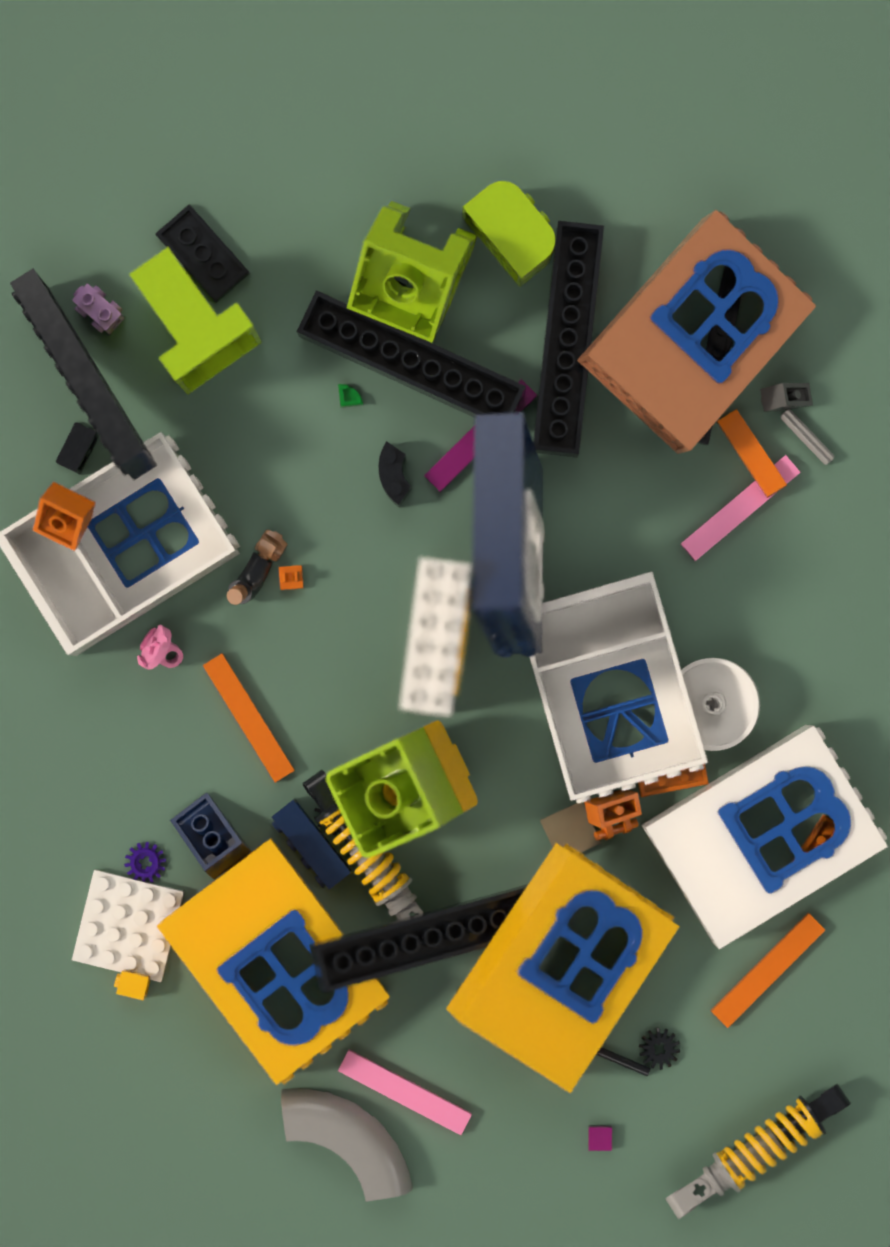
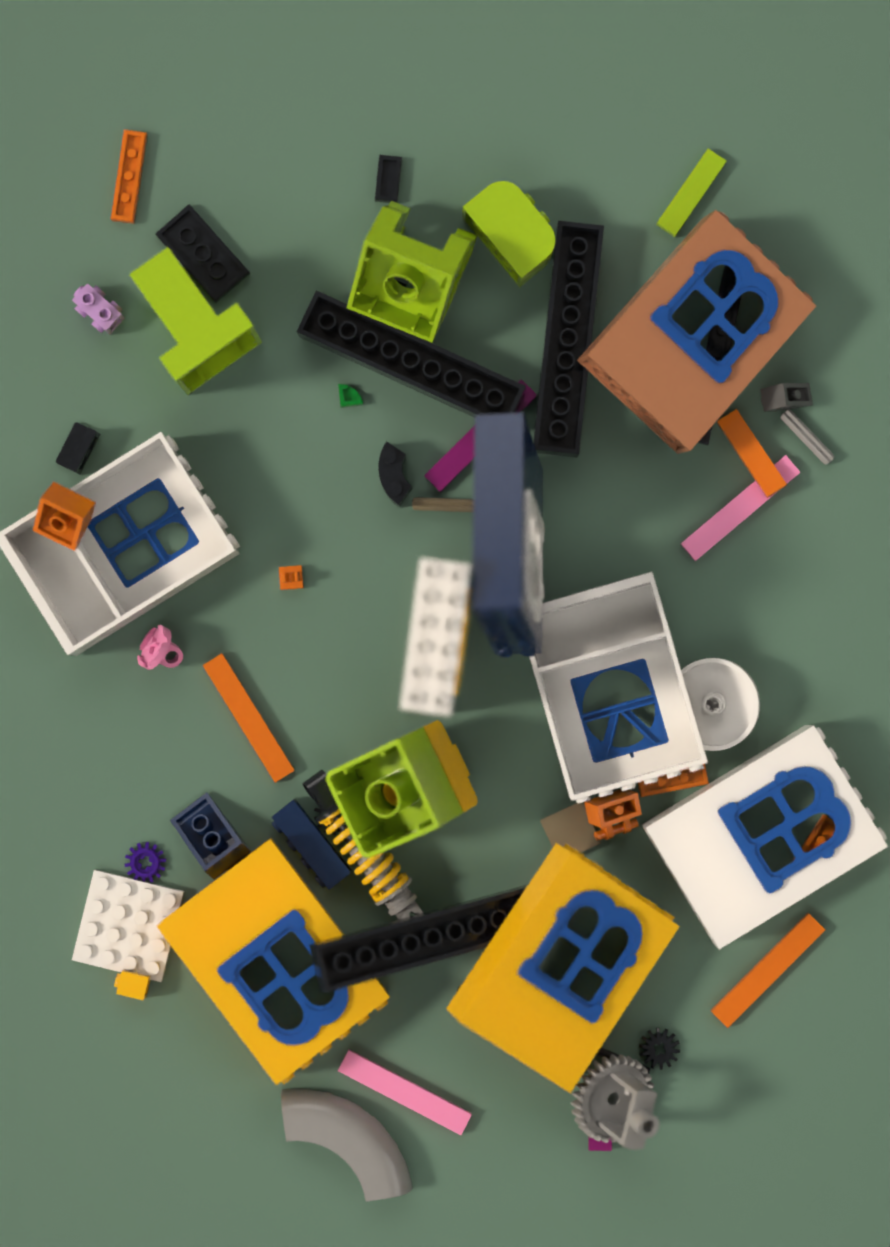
black brick [10,268,158,480] -> none
piece [227,530,288,605] -> none
piece [666,1083,851,1219] -> none
none -> orange tile [111,130,148,224]
none -> black tile [375,155,402,203]
none -> dark tan axle [412,497,473,512]
none -> light grey piece [571,1054,659,1150]
none -> lime tile [656,148,727,237]

